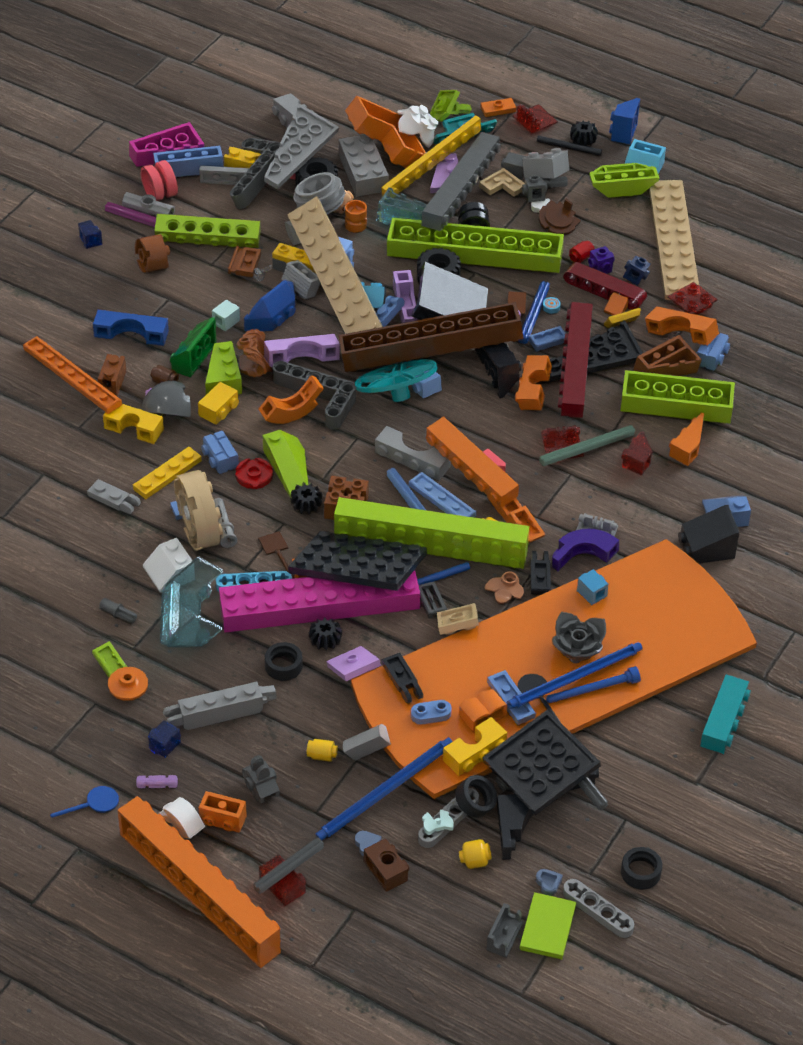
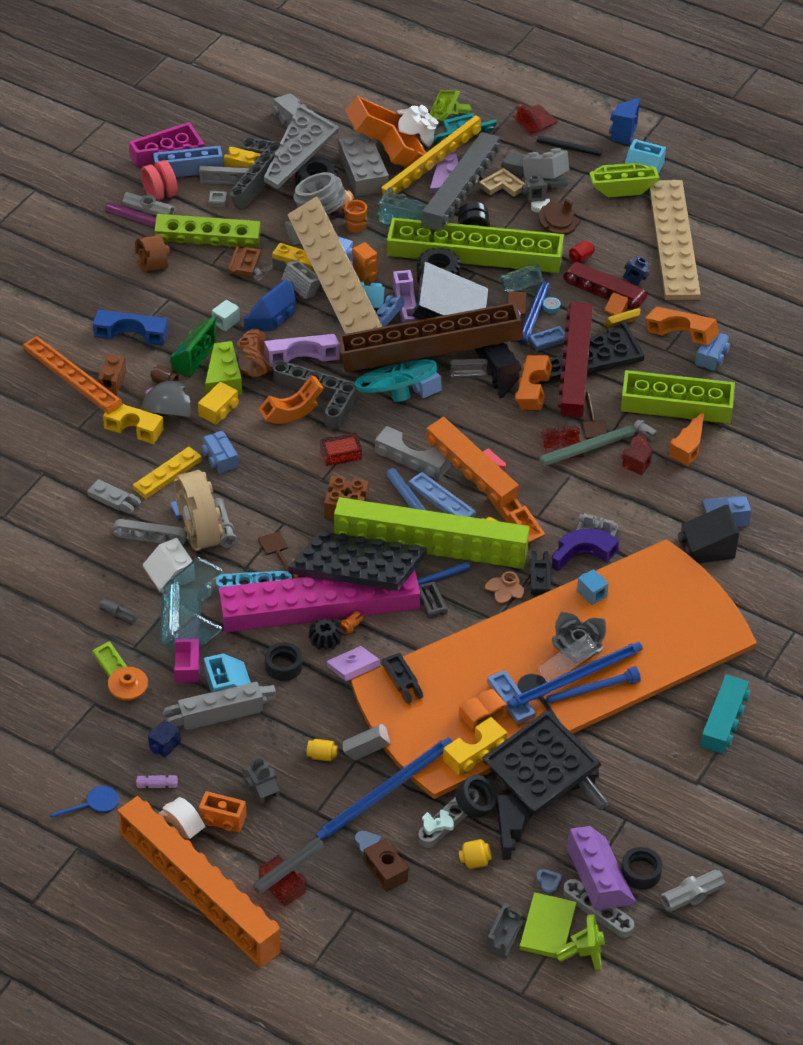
clear blue brick [78,220,103,249] -> none
red tile [235,458,273,489] -> none
lime wedge [263,430,308,498] -> none
black gear [290,482,322,514] -> none
medium blue plate [411,700,452,724] -> none
tan plate [437,603,479,635] -> none
orange plate [480,98,516,117] -> none
black gear [570,120,598,146] -> none
dark purple brick [588,246,615,274] -> none
dark orange wedge [633,335,702,376] -> none
clear red hinge [667,282,718,315] -> none
none -> light grey beam [112,519,187,545]
none -> dark pink panel [174,638,200,683]
none -> medium azure slope [204,653,251,692]
none -> light grey tile [208,191,227,207]
none -> clear red brick [320,433,362,466]
none -> orange pin [340,611,363,634]
none -> orange brick [352,242,378,285]
none -> clear tile [450,359,487,377]
none -> clear light blue brick [500,265,544,292]
none -> clear tile [537,633,599,682]
none -> lime piece [554,914,605,970]
none -> medium lavender slope [566,826,636,910]
none -> reddish brown piece [582,392,607,439]
none -> light grey pin [633,420,658,441]
none -> light grey piece [660,869,726,912]

